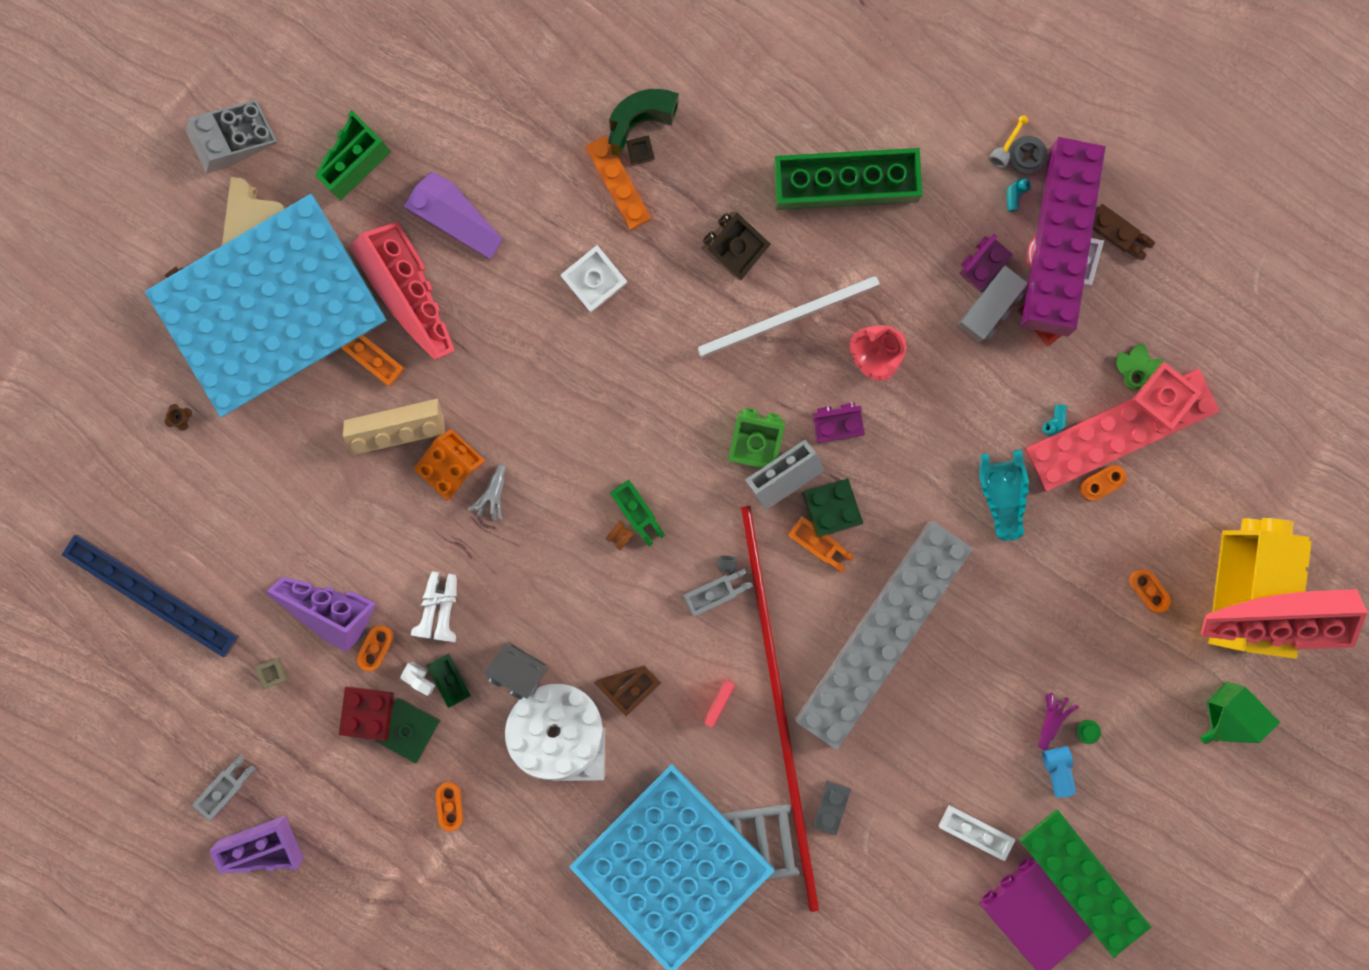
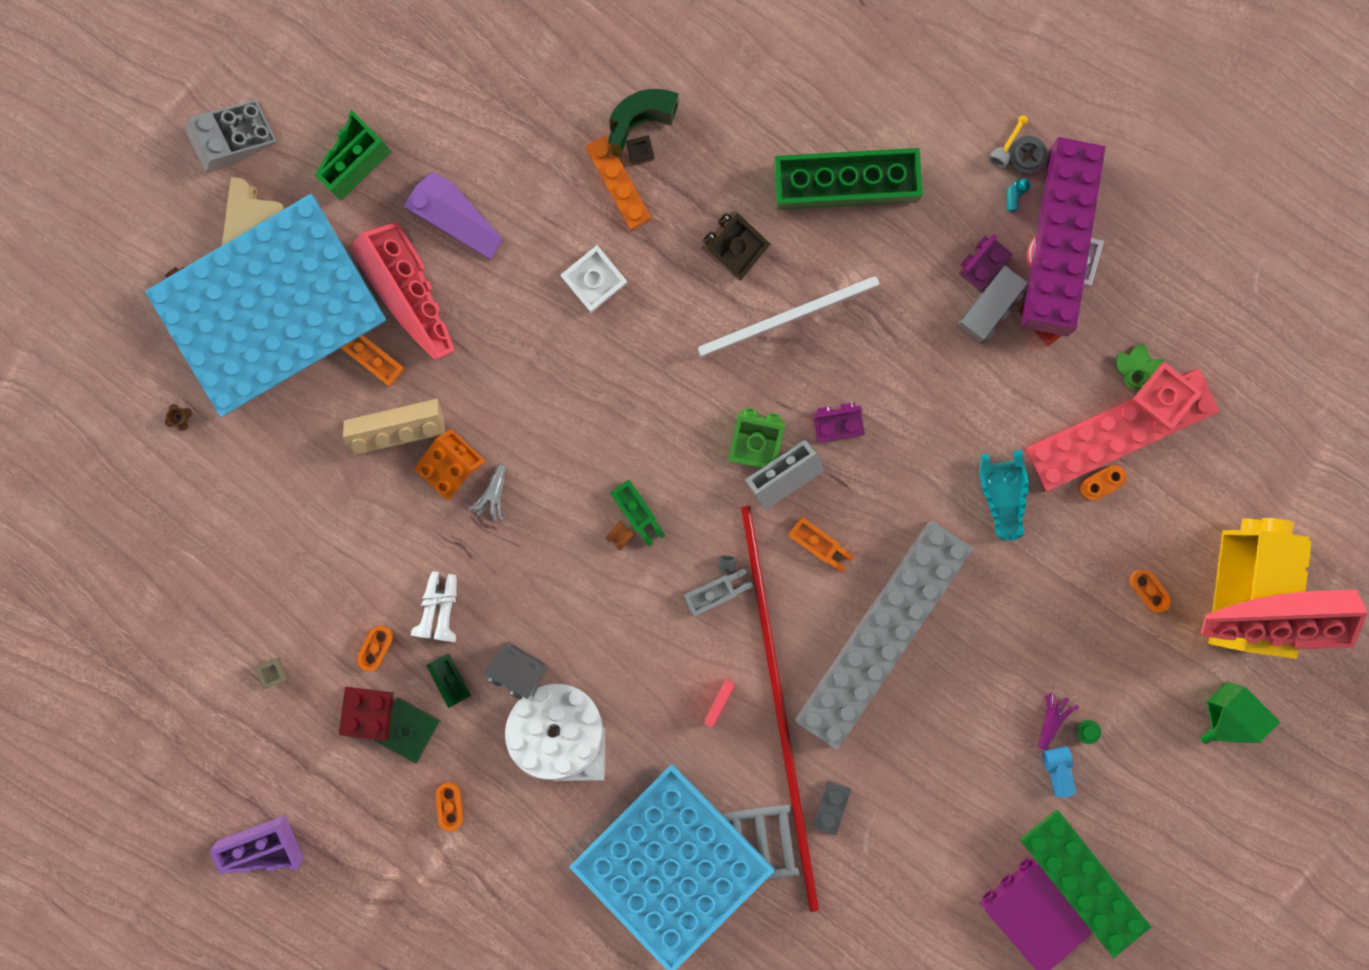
dark blue plate [62,535,239,657] -> none
light grey hinge [192,755,256,822] -> none
medium lavender wedge [267,577,376,652] -> none
white piece [400,662,435,696] -> none
reddish brown wing [594,665,661,716] -> none
dark green plate [802,478,863,538] -> none
coral hair [850,325,907,381] -> none
white plate [938,805,1015,861] -> none
teal arm [1042,405,1067,437] -> none
reddish brown hinge [1093,204,1155,260] -> none

